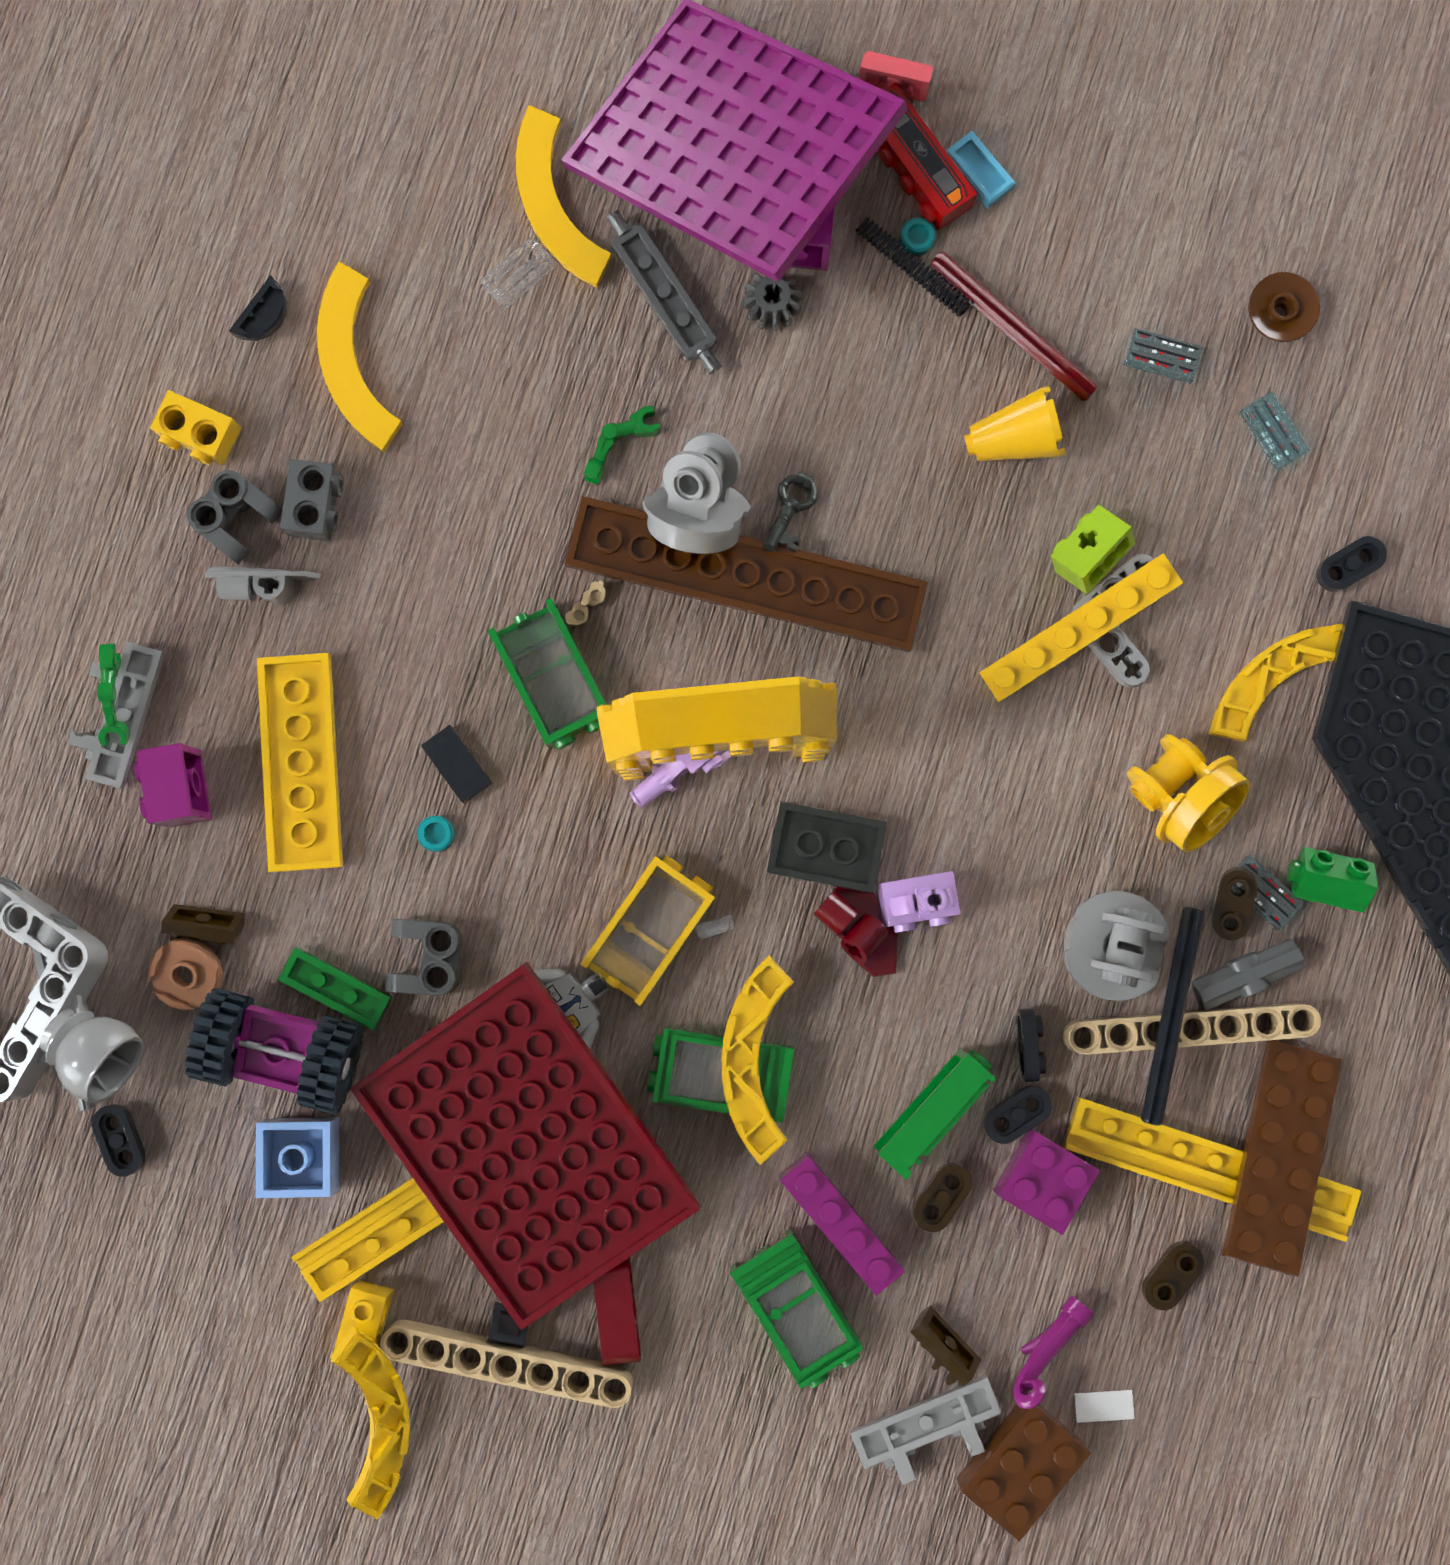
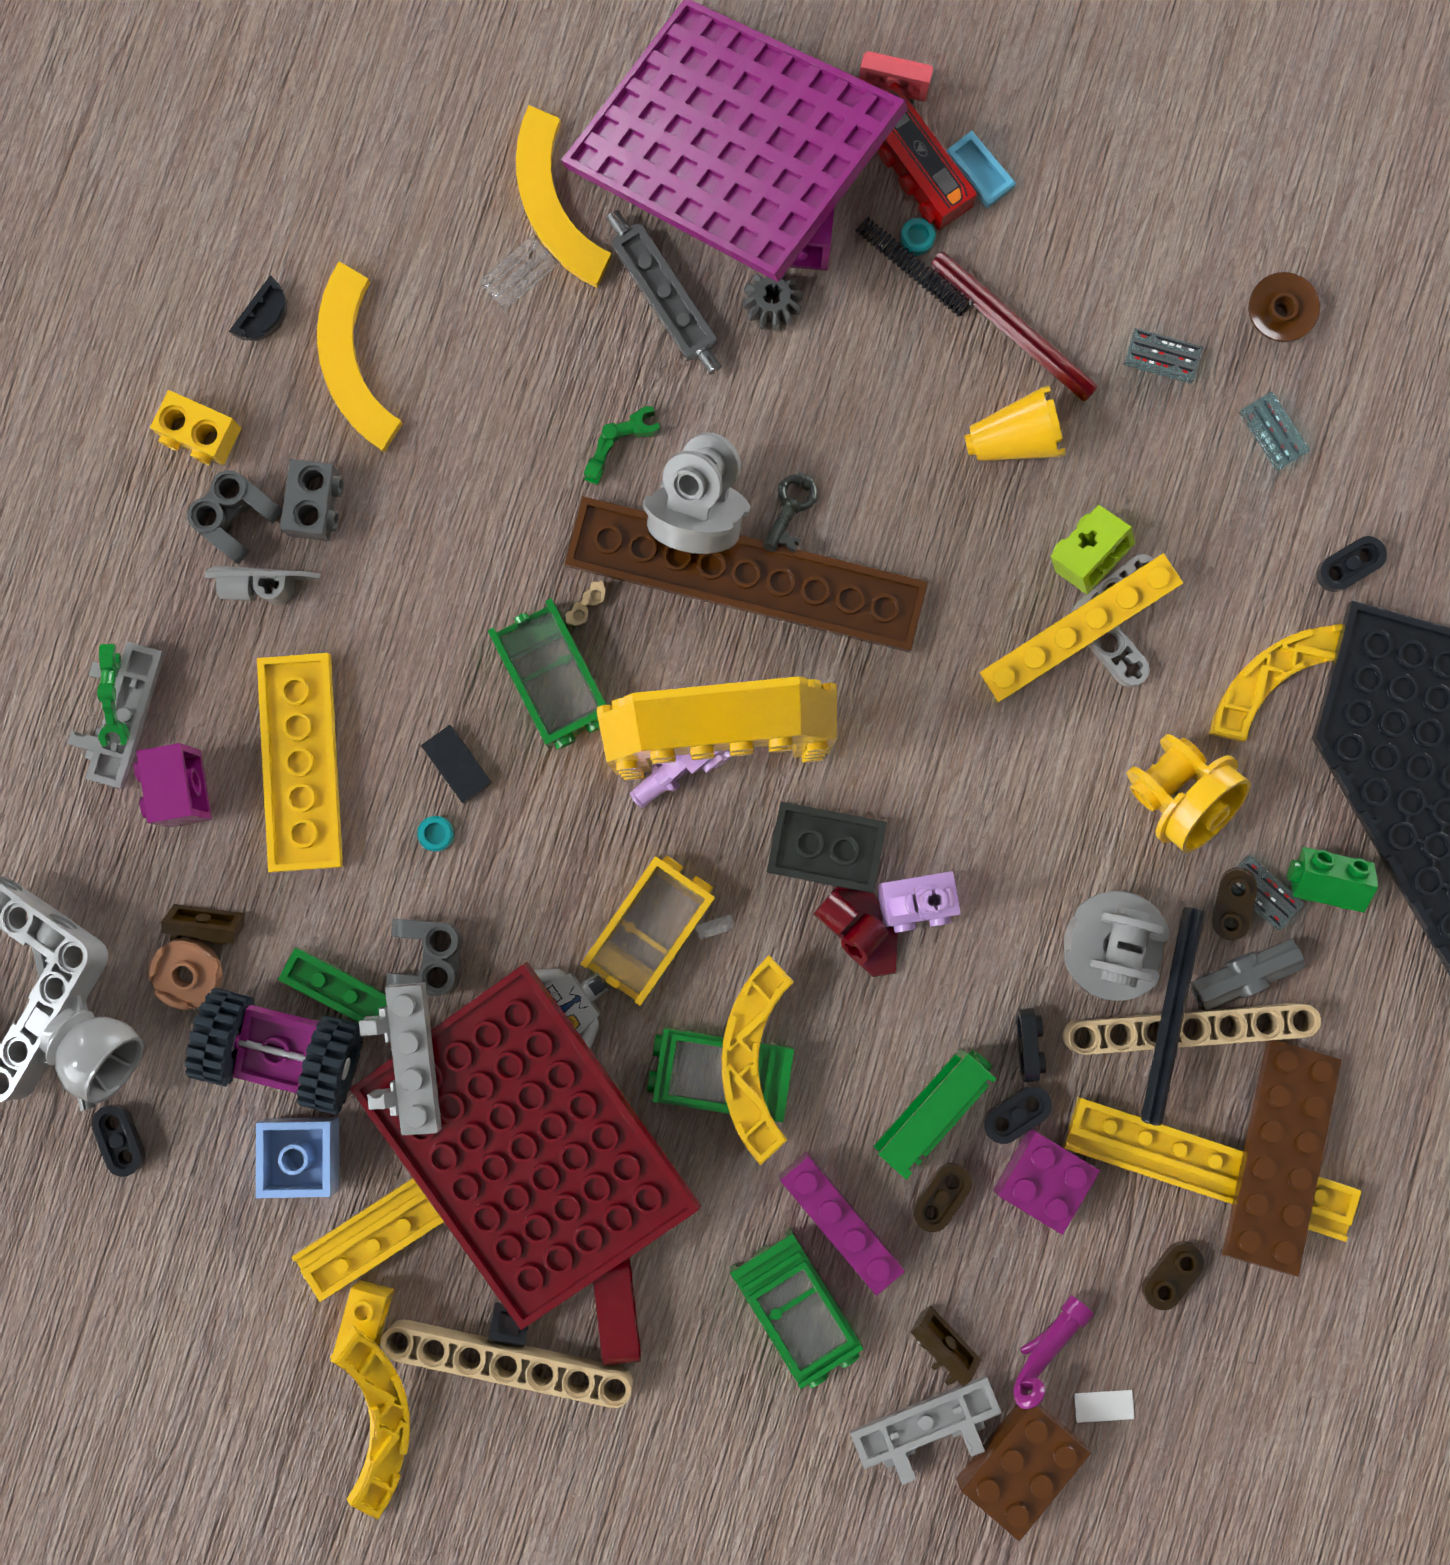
none -> light grey hinge [359,982,442,1135]

